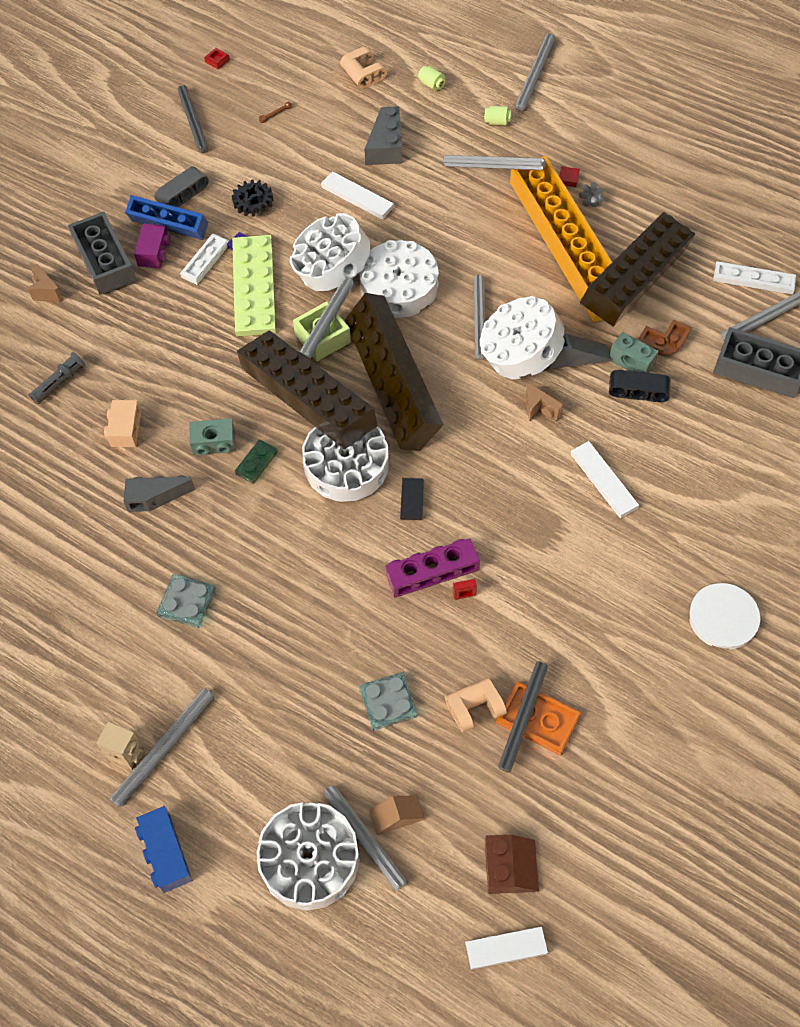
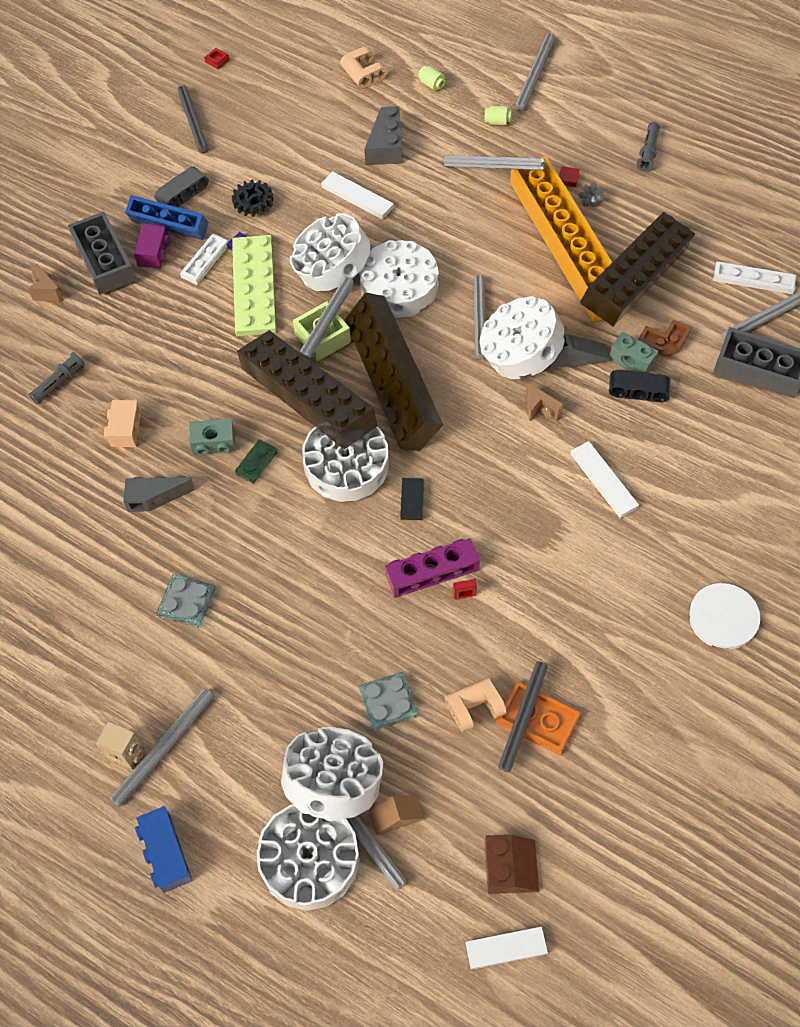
dark orange hinge [259,101,292,123] -> none
none -> white brick [281,727,383,821]
none -> dark grey pin [637,122,660,171]

